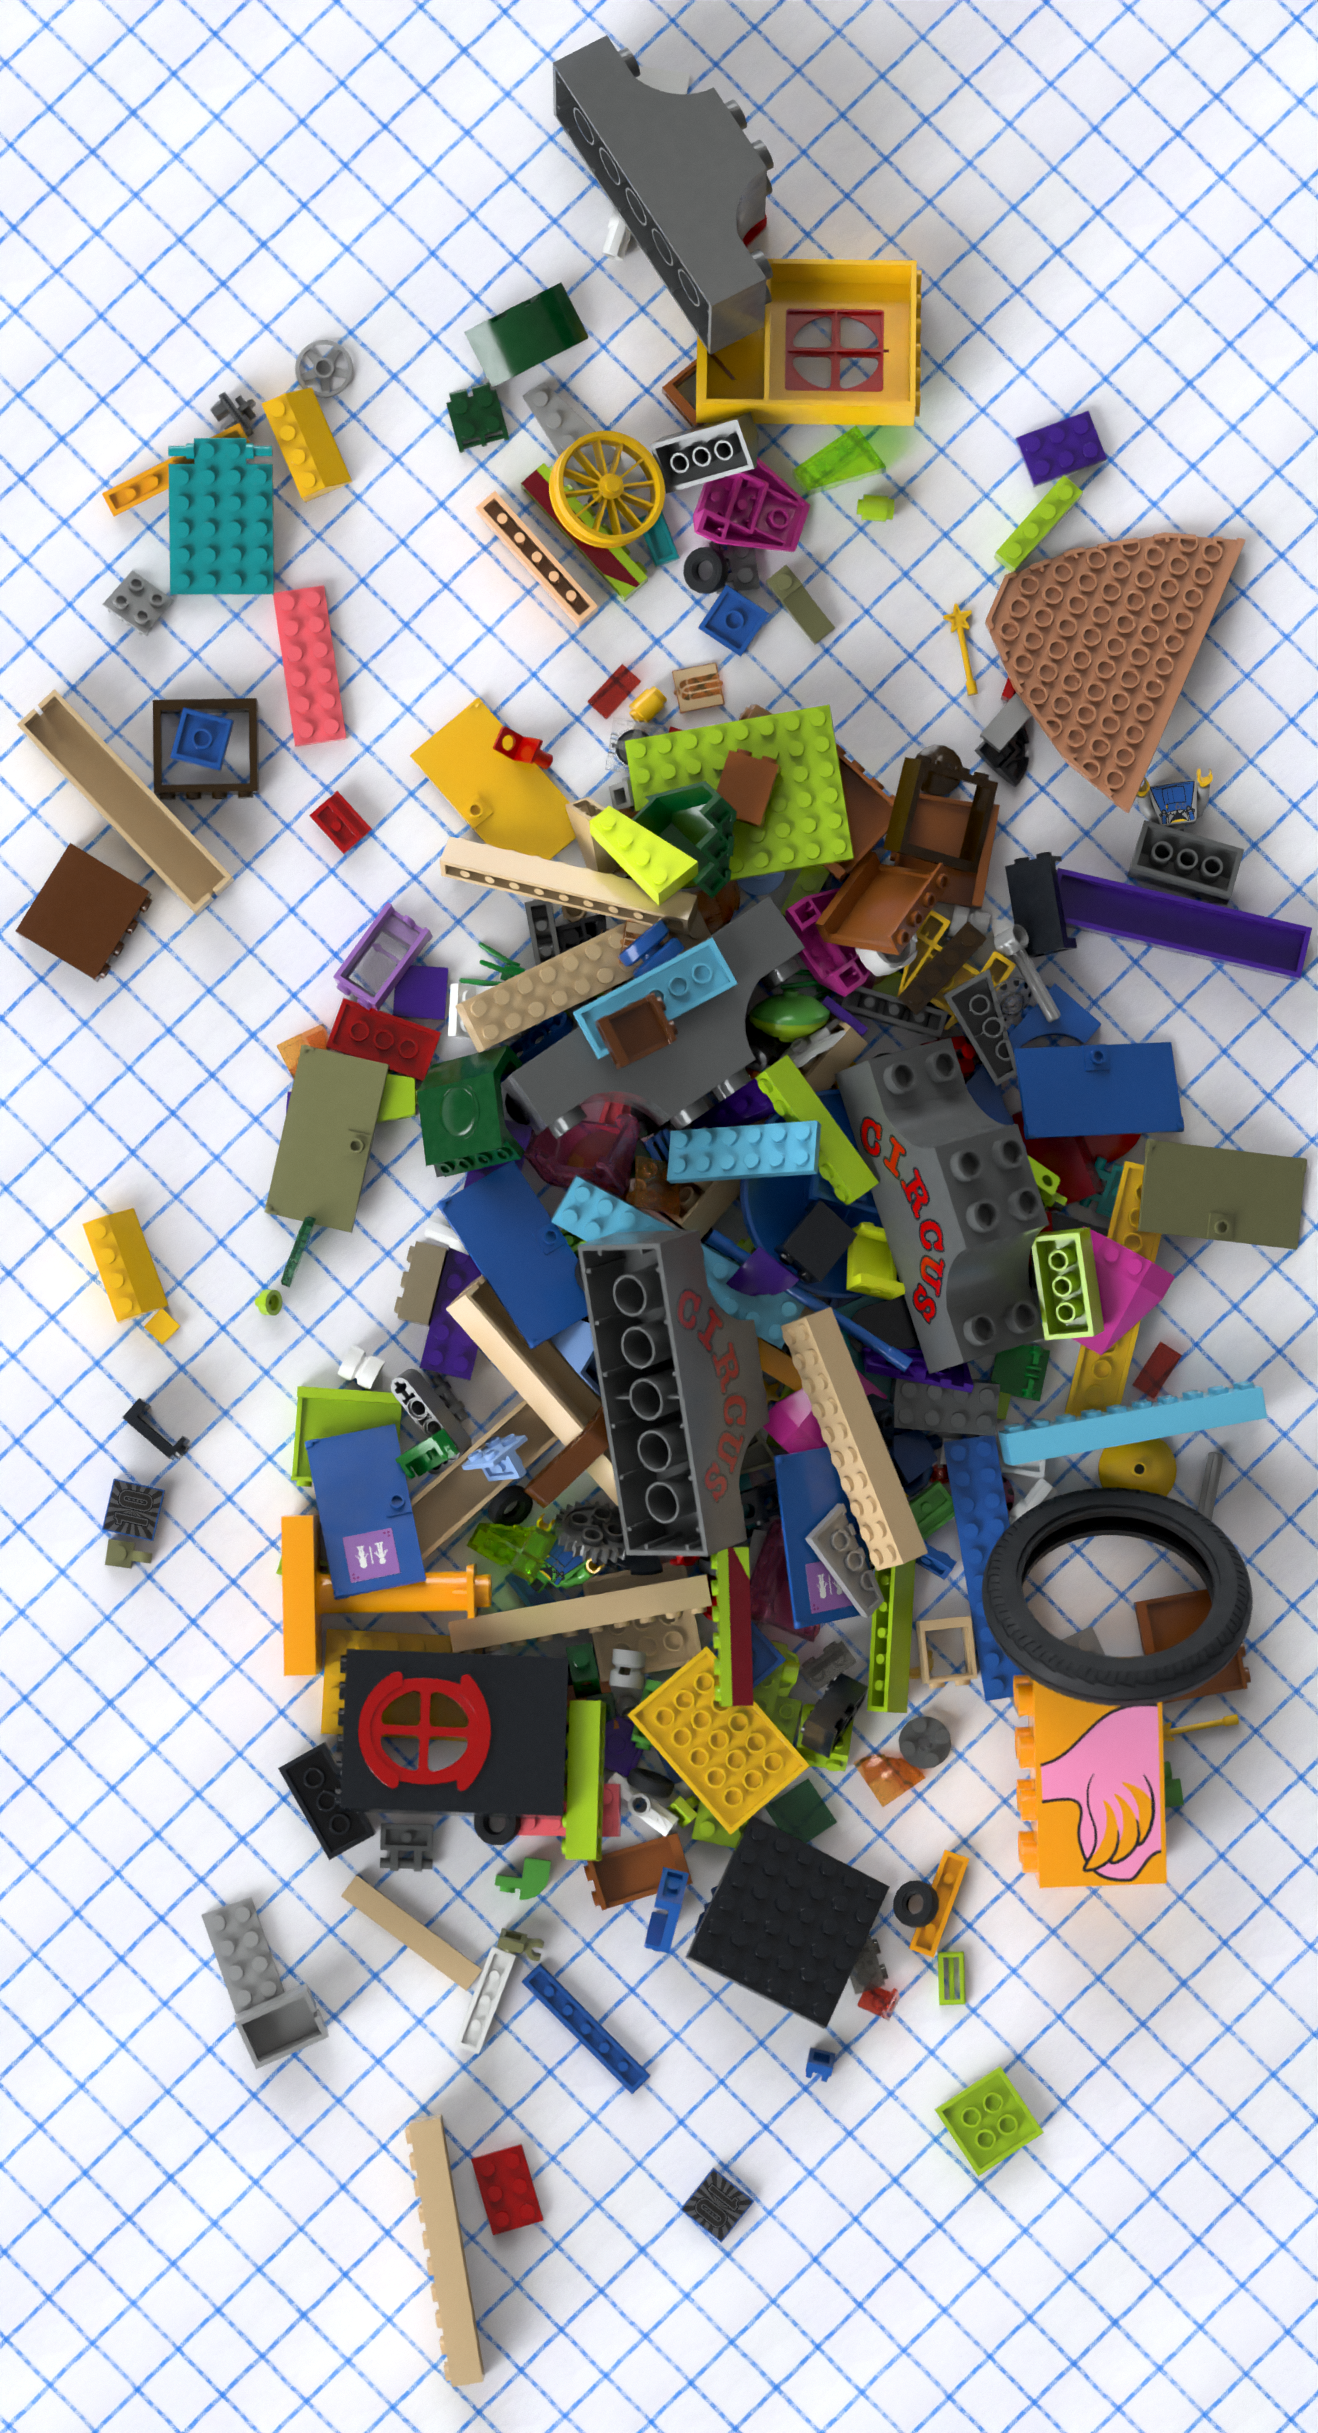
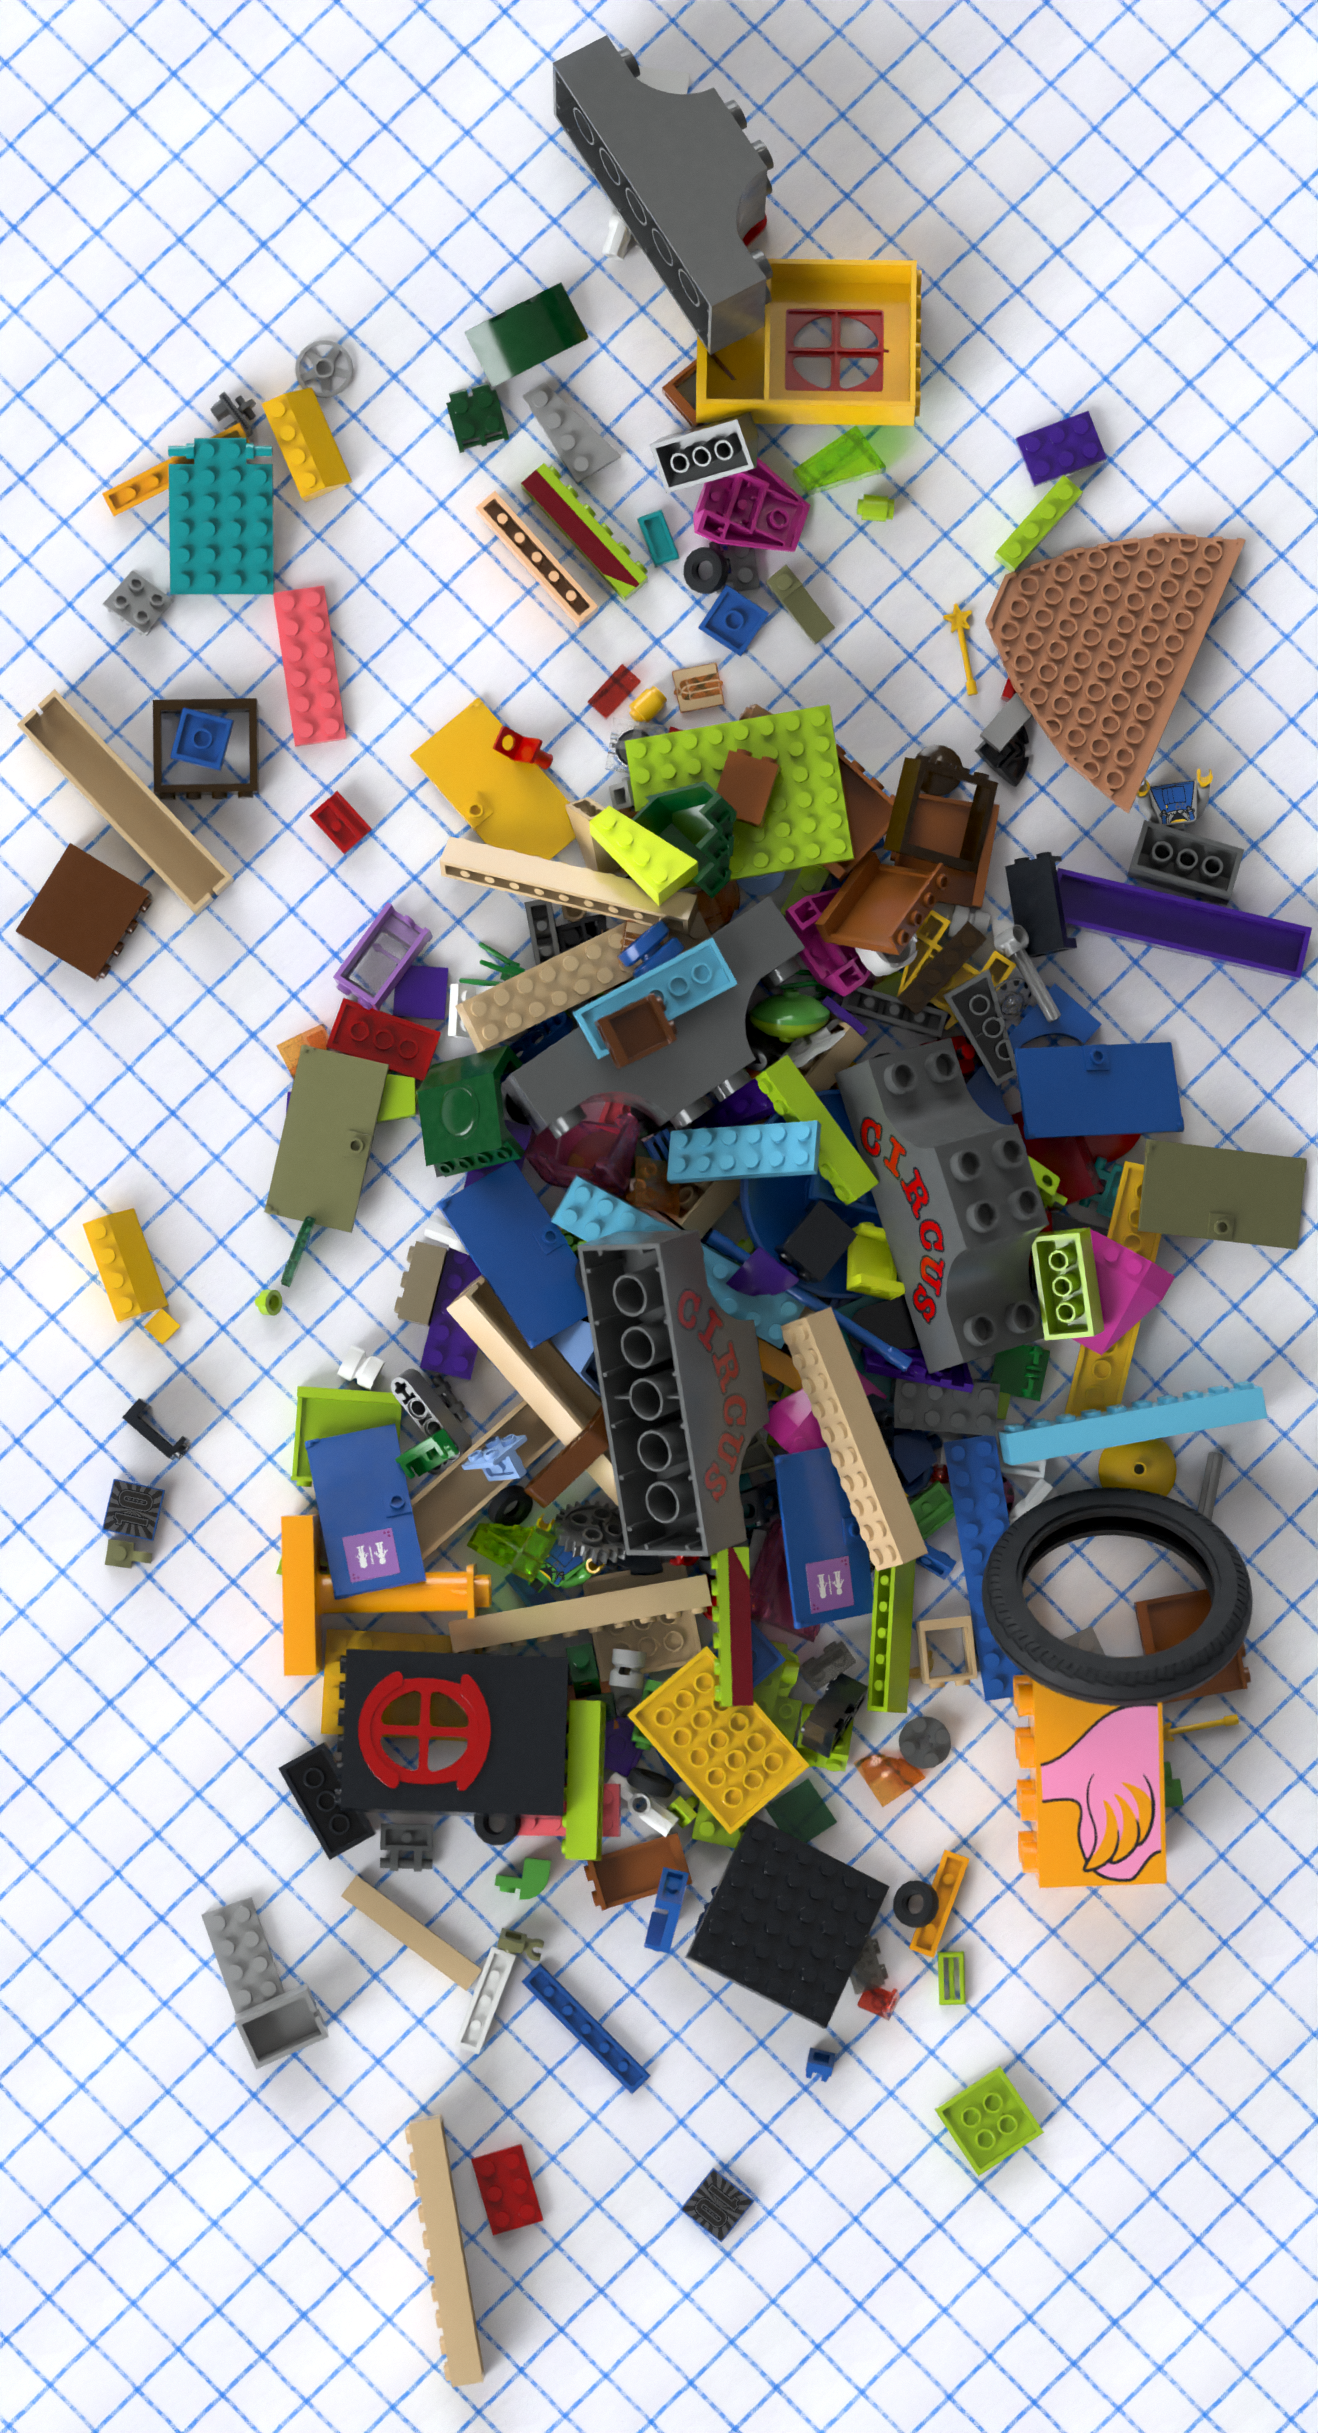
yellow wheel [549,431,665,548] -> none
light grey wing [805,1504,884,1618] -> none
clear red tile [1132,1341,1182,1399] -> none

